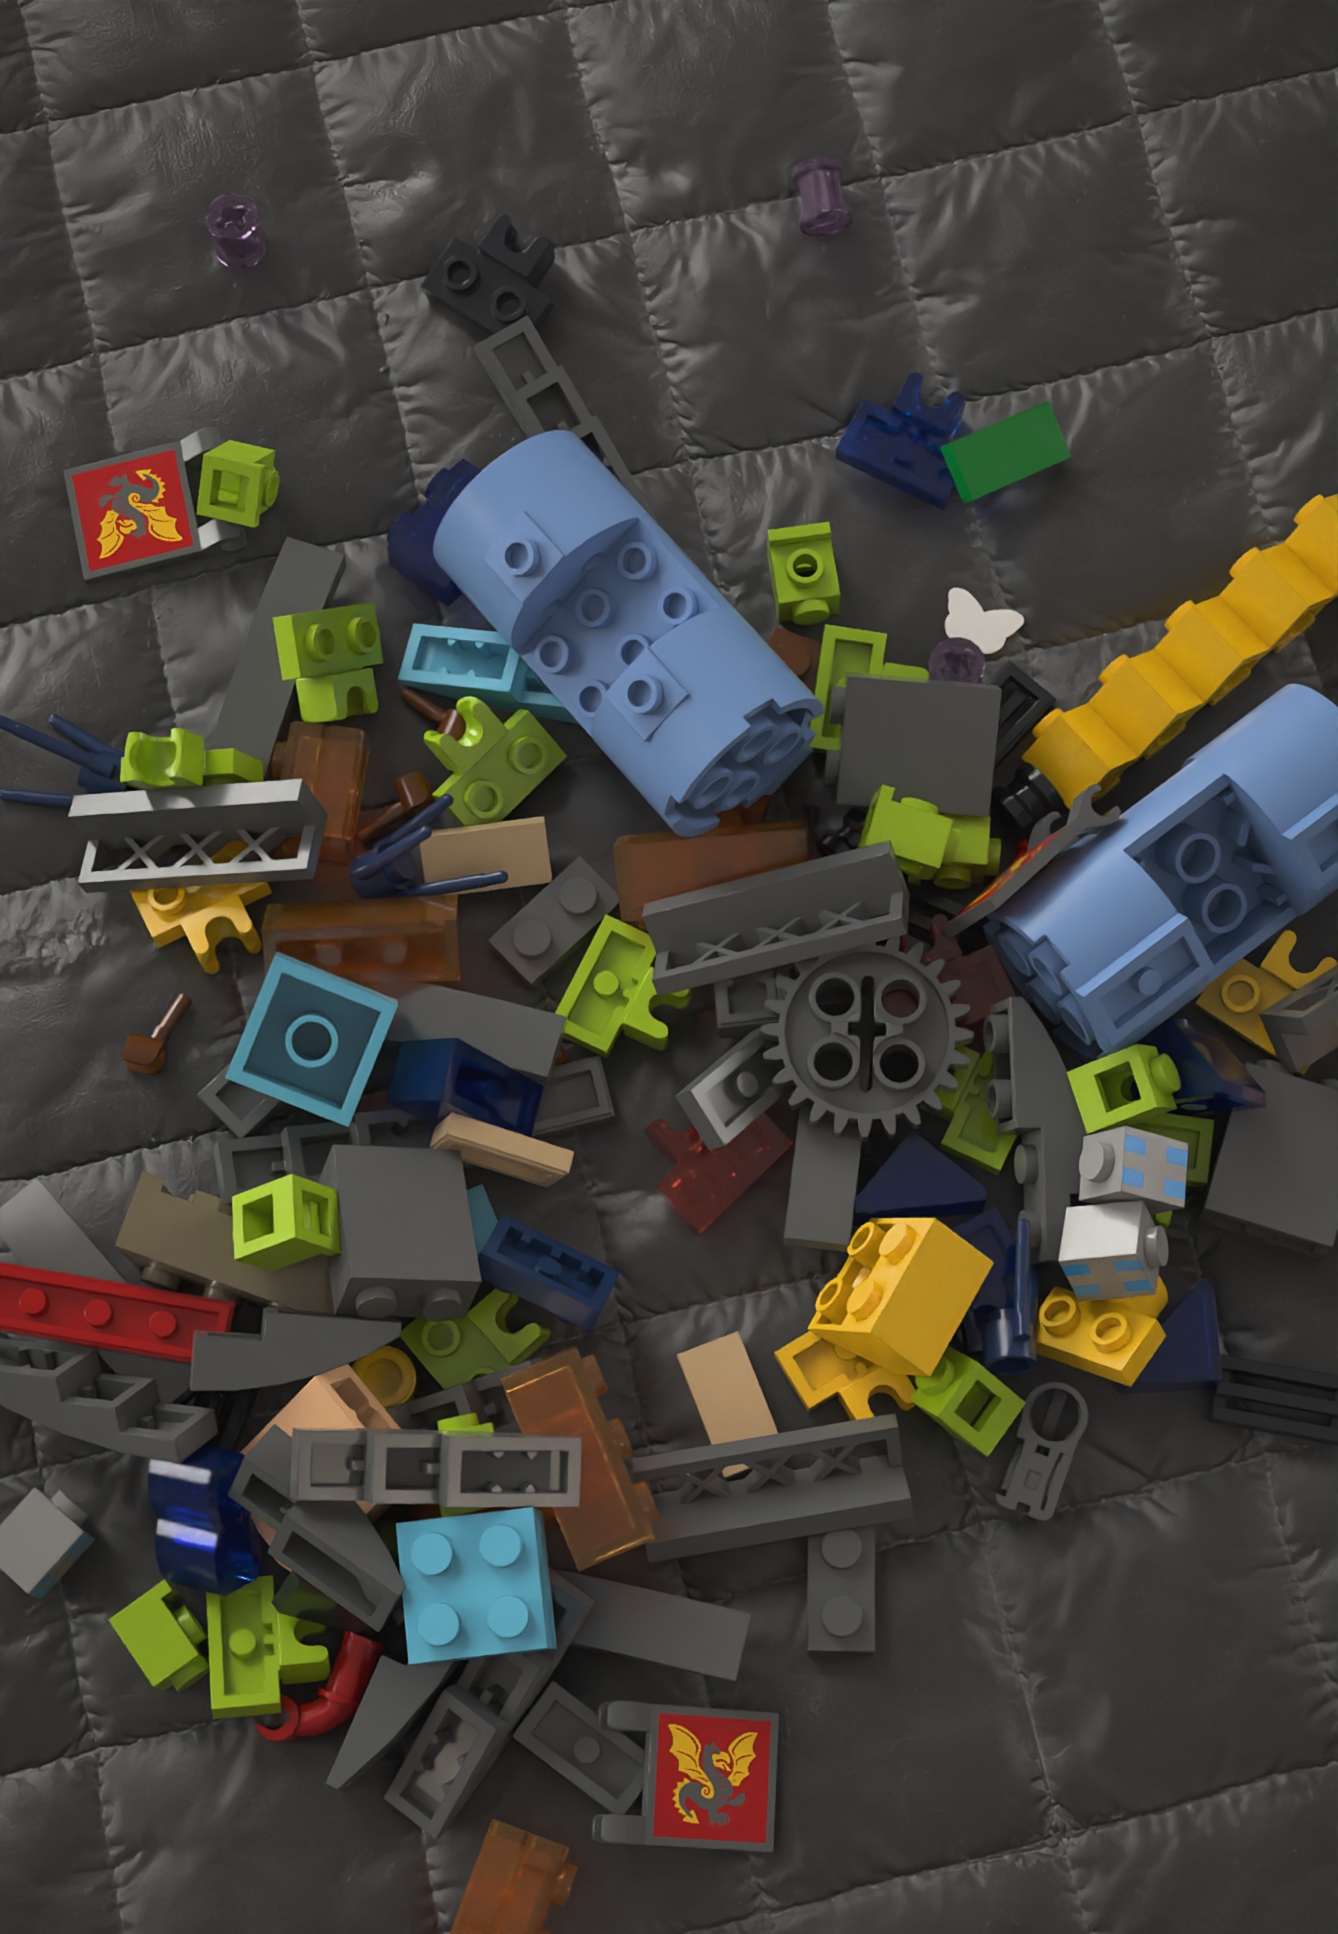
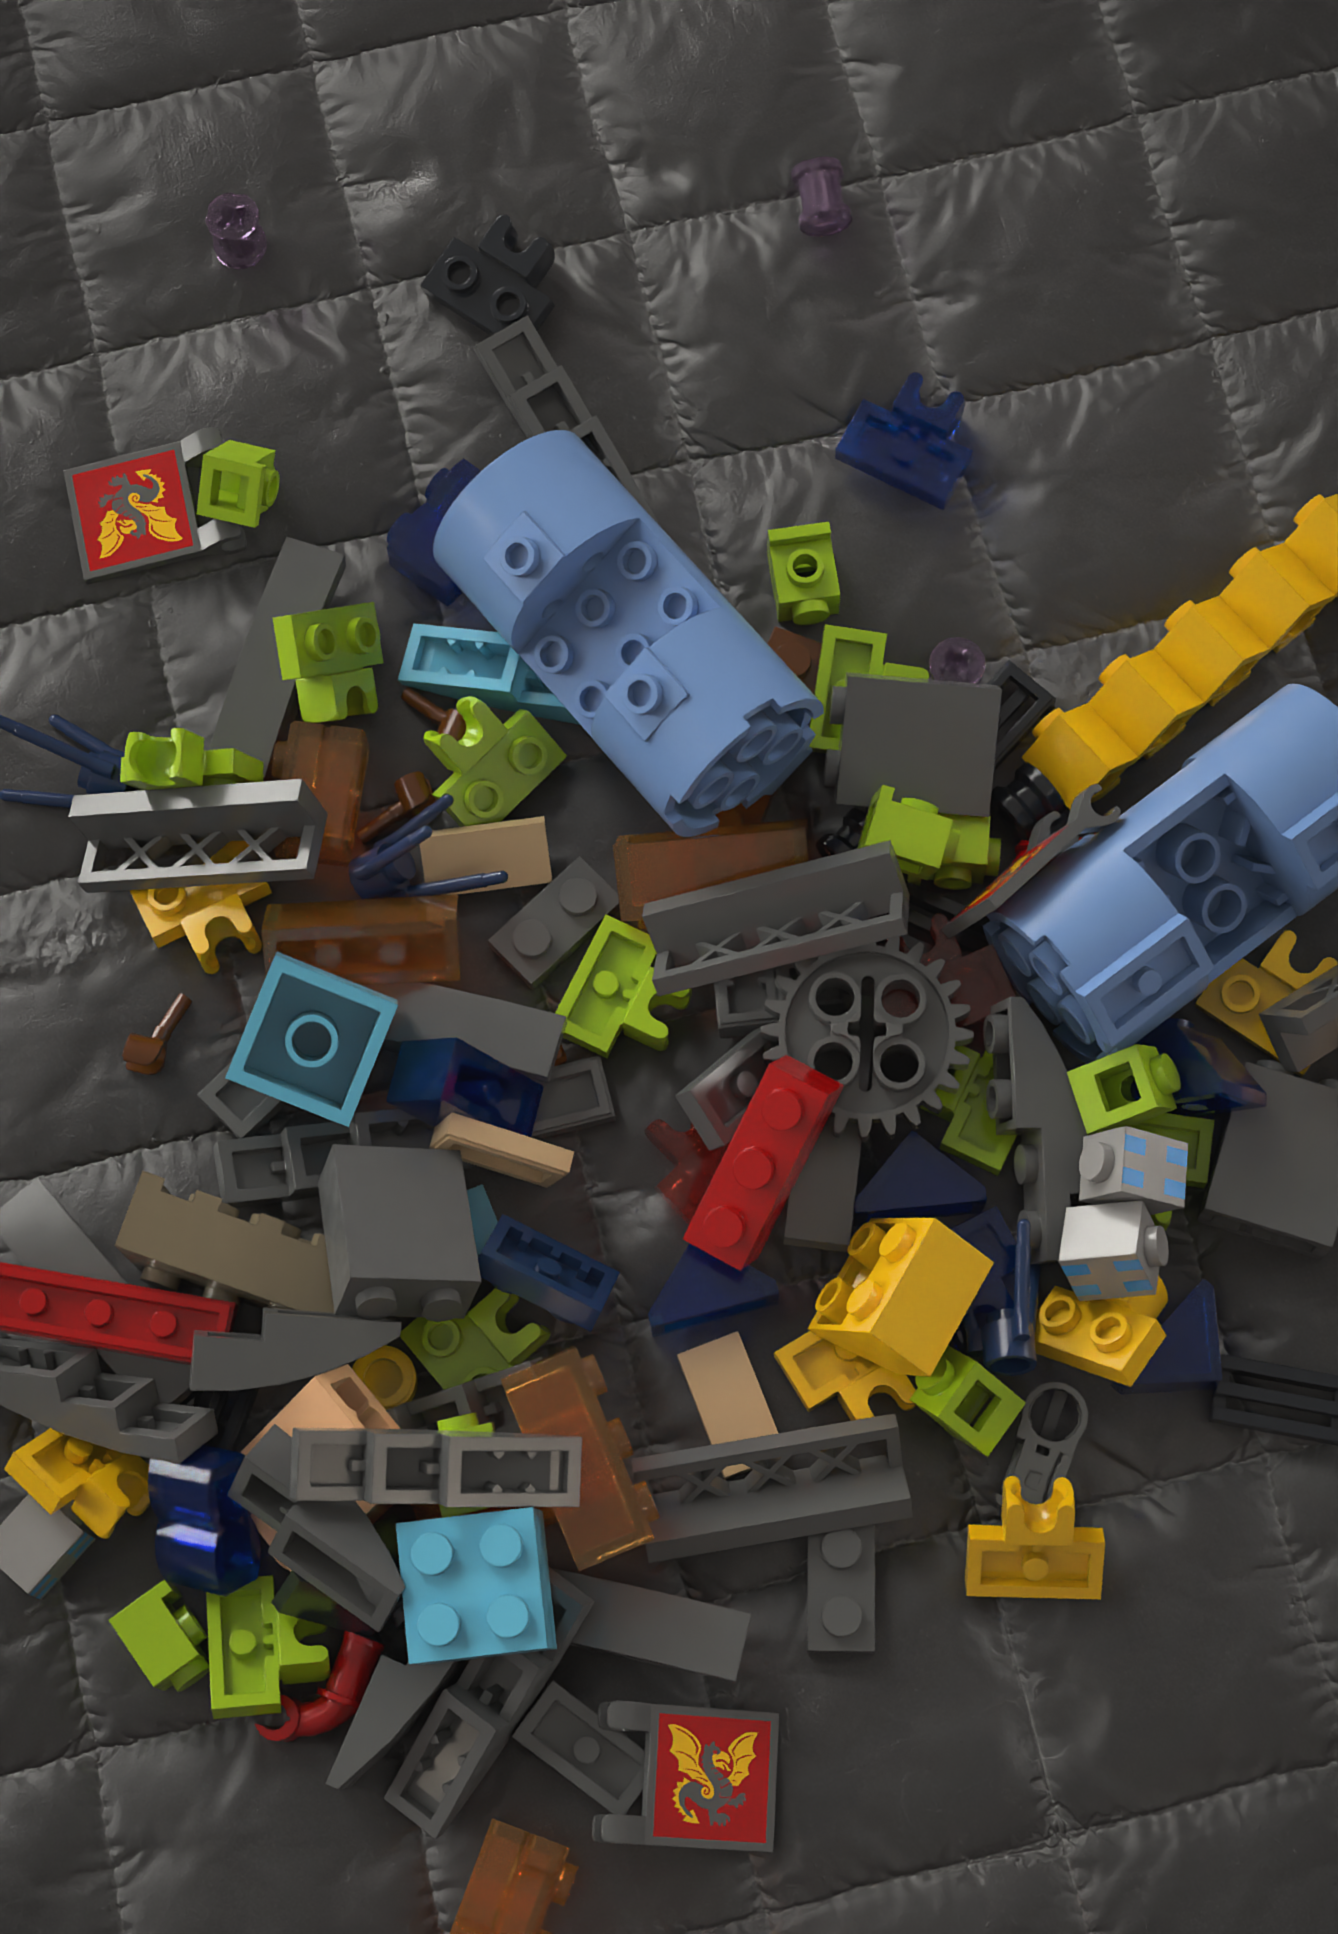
lime brick [232,1174,341,1272] -> none
green tile [940,401,1072,504] -> none
white sticker [945,588,1024,654] -> none
none -> yellow plate [4,1428,161,1539]
none -> clear blue slope [648,1243,779,1338]
none -> red brick [683,1055,844,1271]
none -> yellow plate [965,1476,1105,1600]

